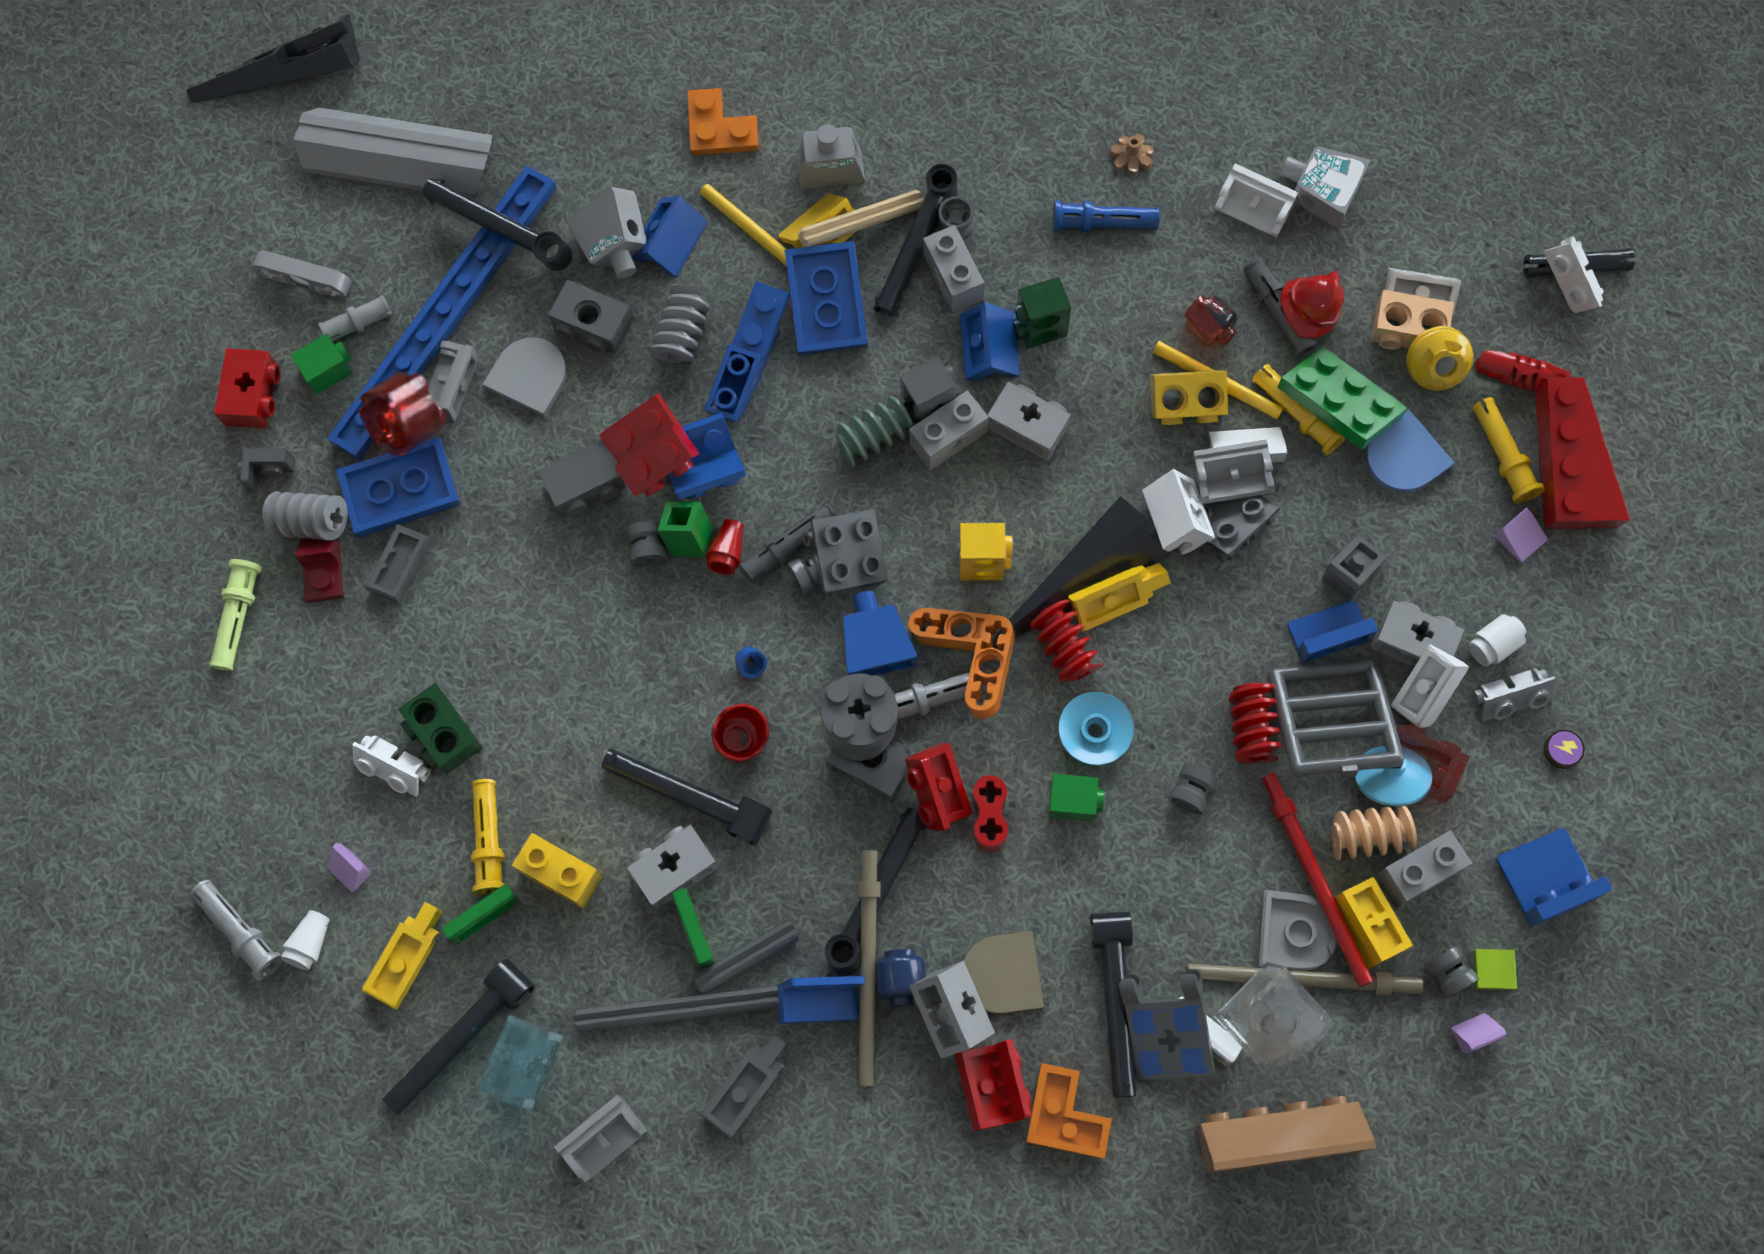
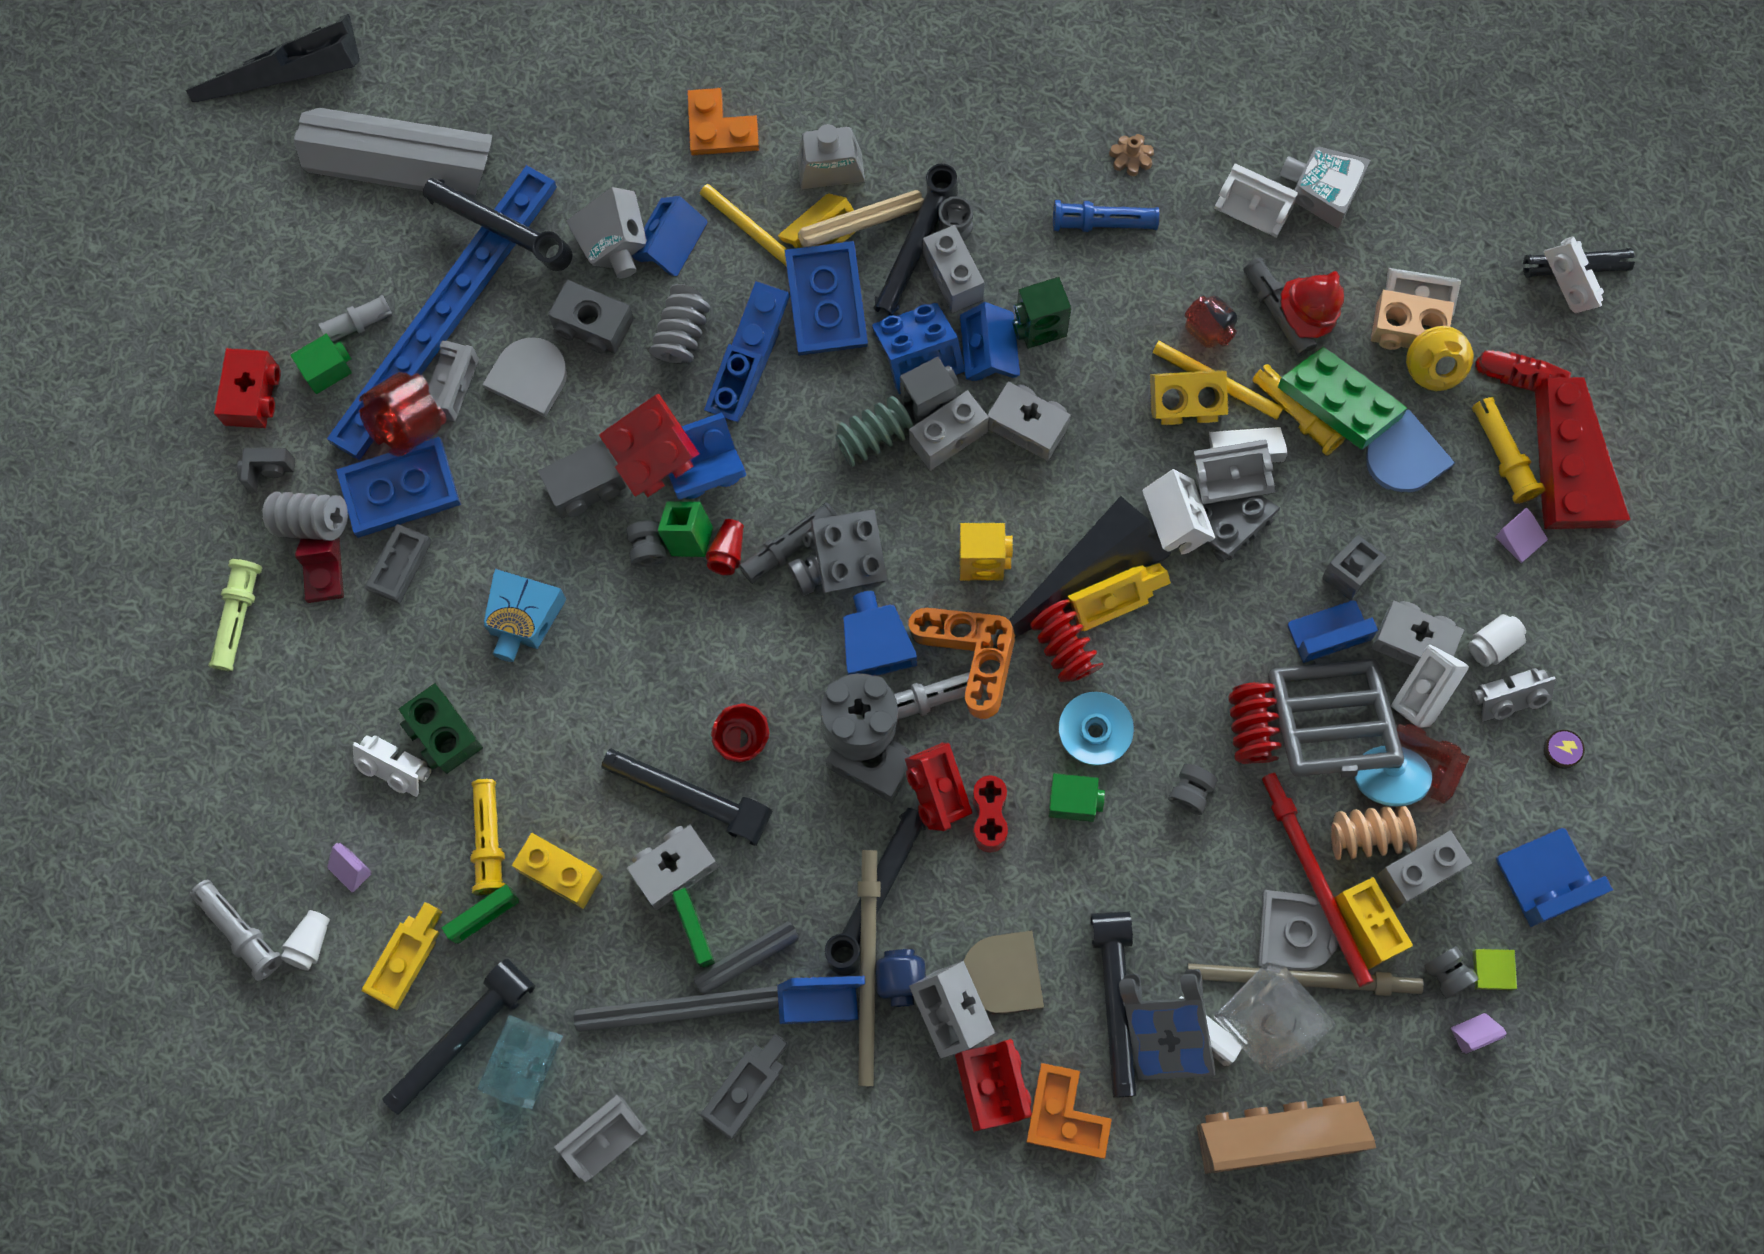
light grey beam [251,250,352,299] -> none
blue hinge [735,646,767,679] -> none
none -> dark azure torso [484,569,566,662]
none -> blue bracket [872,303,965,394]

